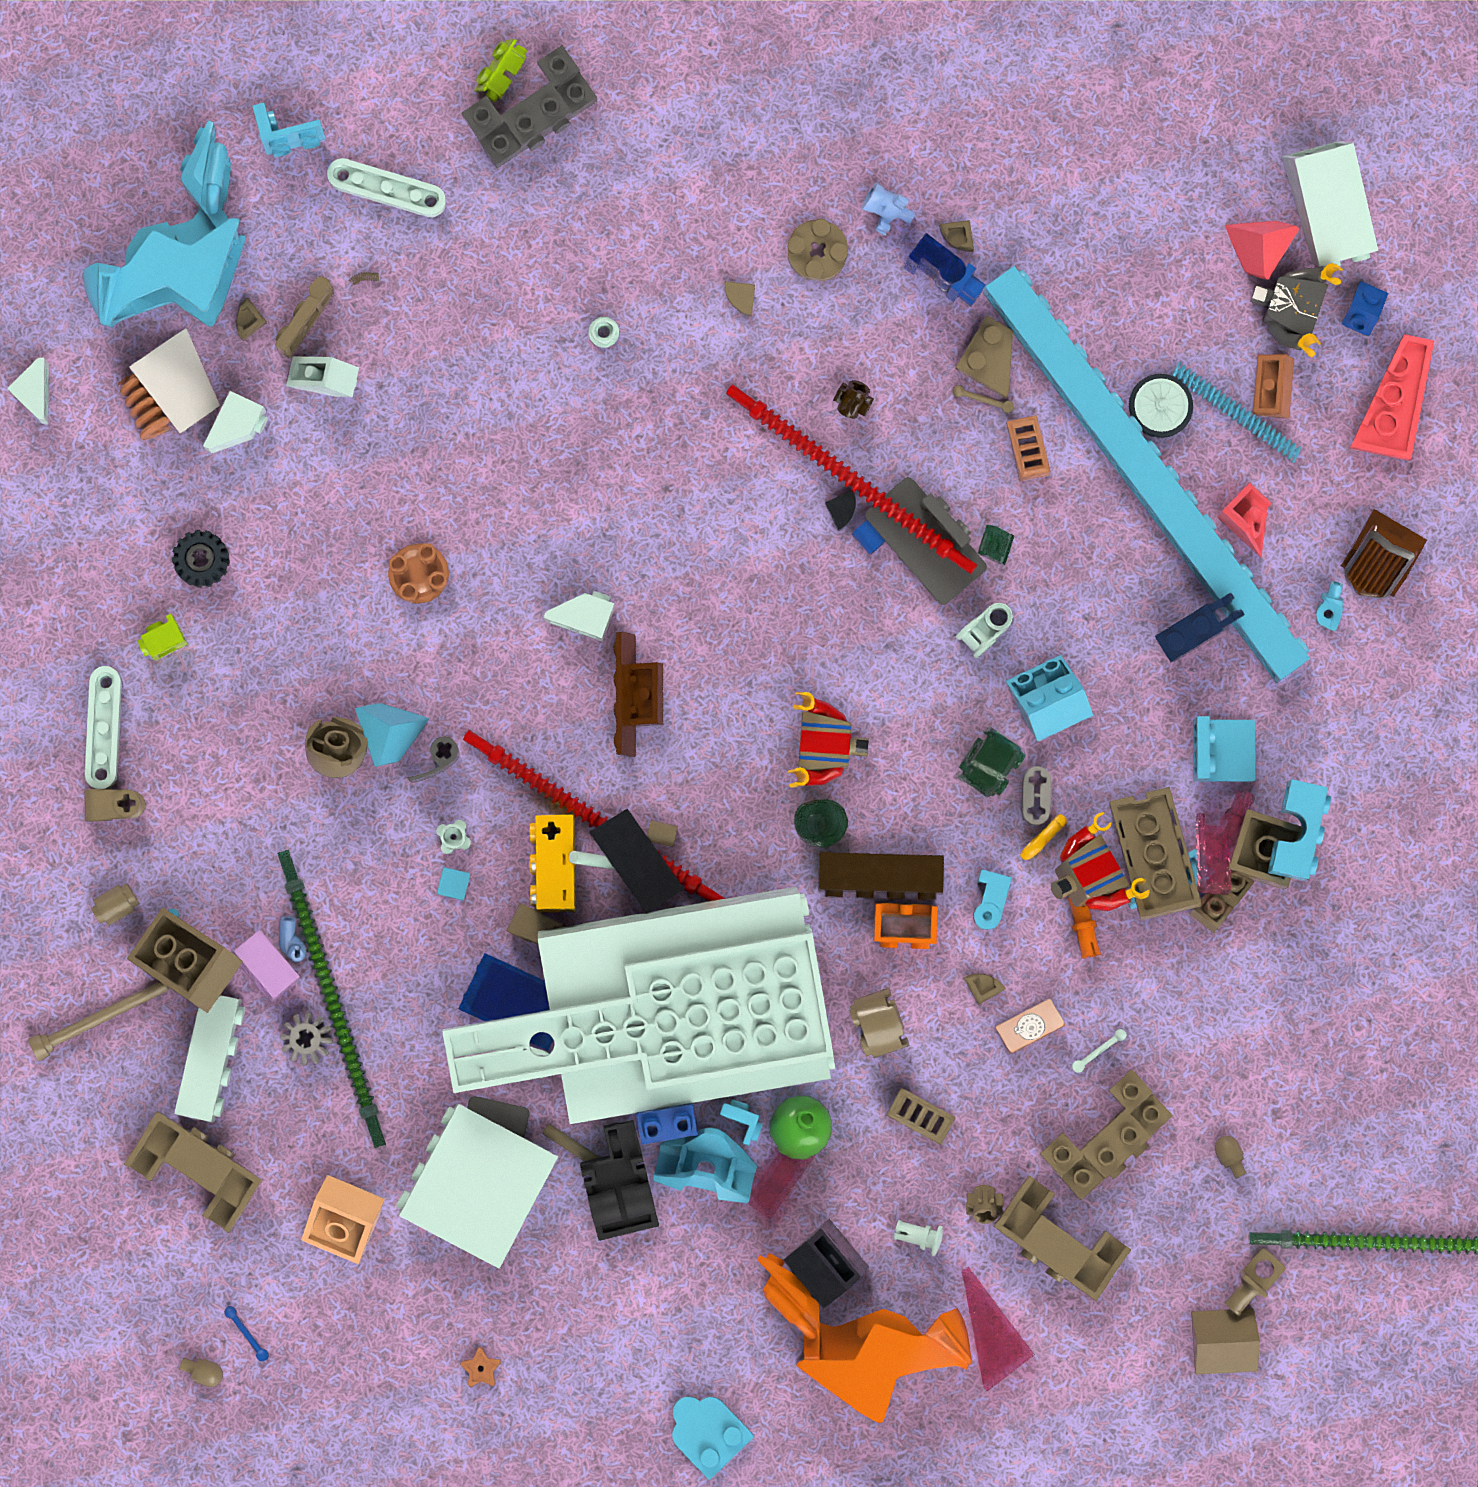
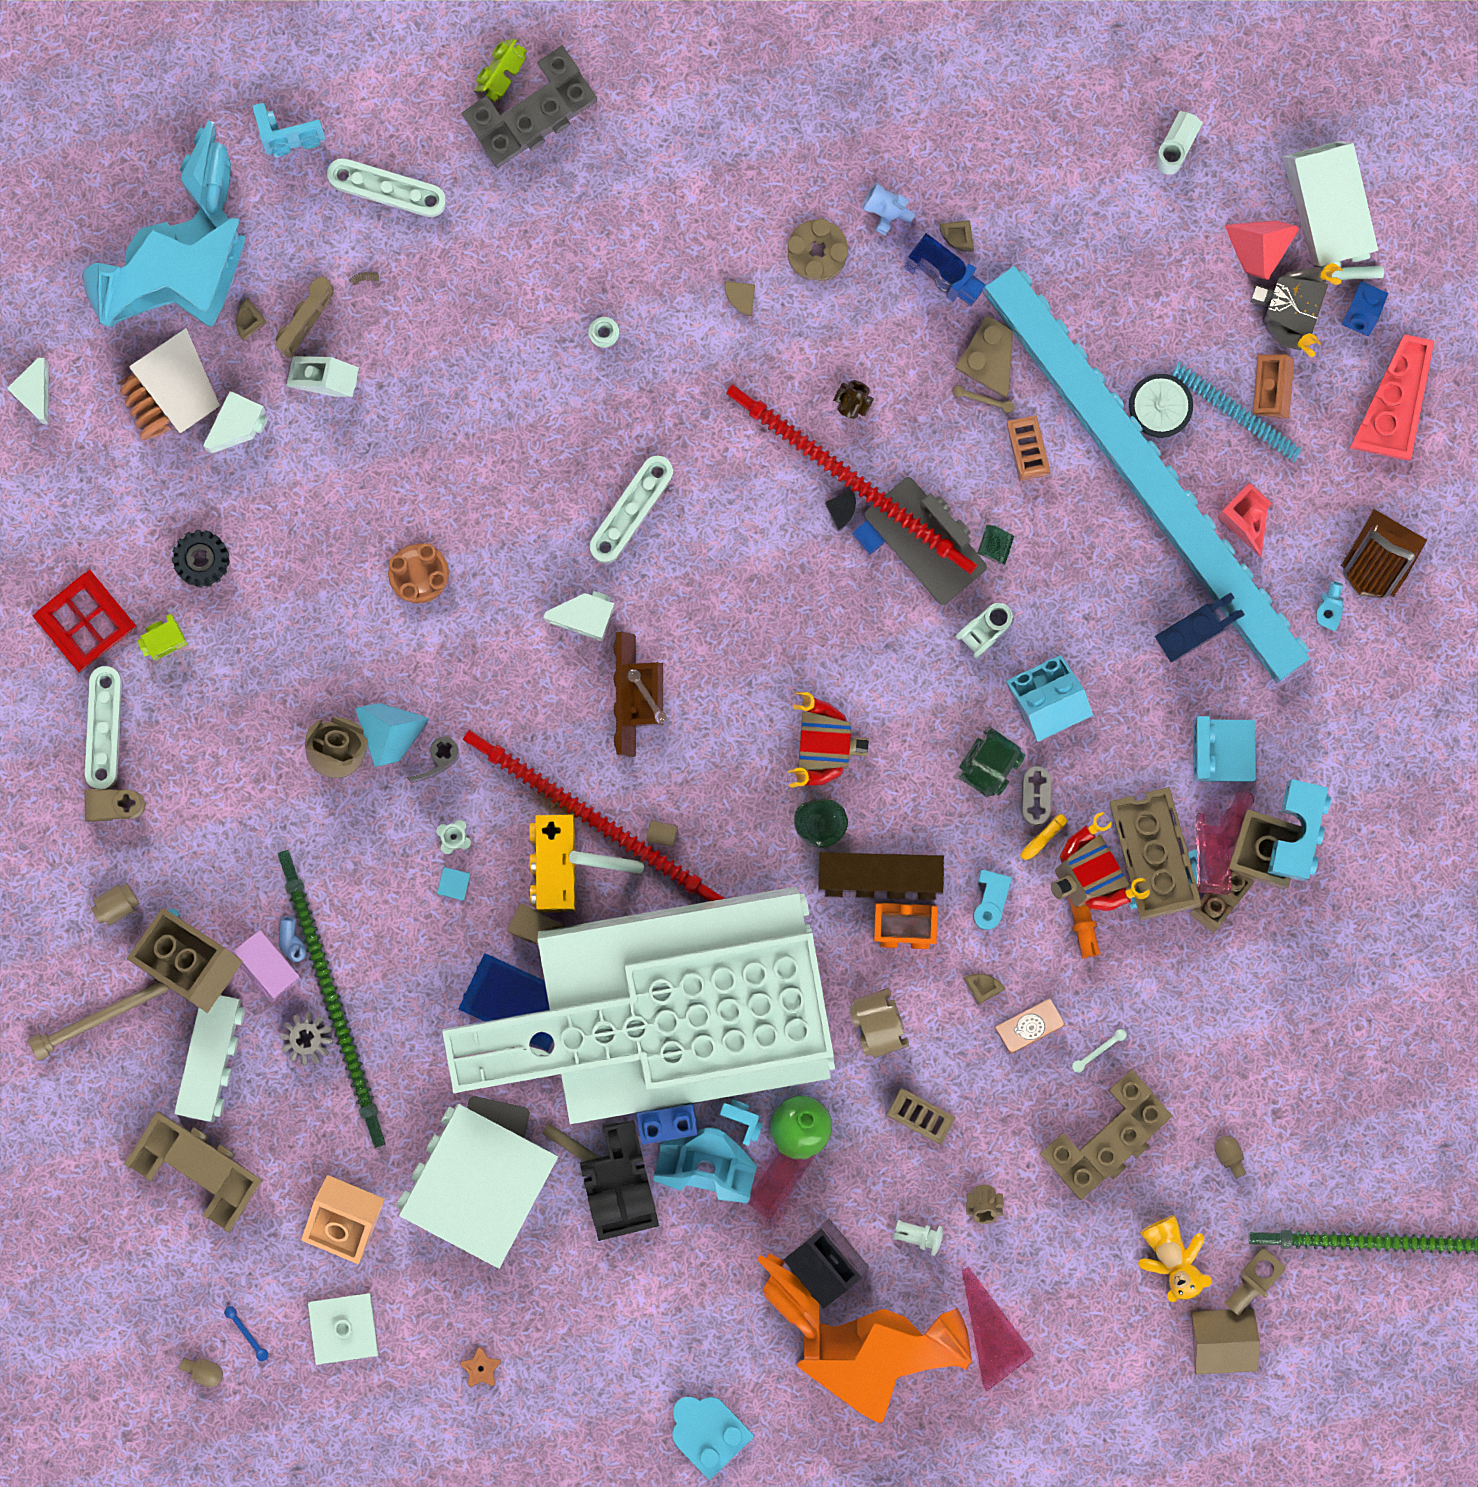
black sticker [589,809,684,914] -> none
dark tan bracket [993,1175,1131,1301] -> none
none -> red piece [32,569,137,673]
none -> light aqua plate [308,1293,379,1365]
none -> light aqua plate [590,456,673,563]
none -> clear hinge [627,669,667,723]
none -> yellow piece [1138,1215,1212,1302]
none -> light aqua piece [1155,111,1203,175]
none -> light aqua piece [1326,266,1384,281]

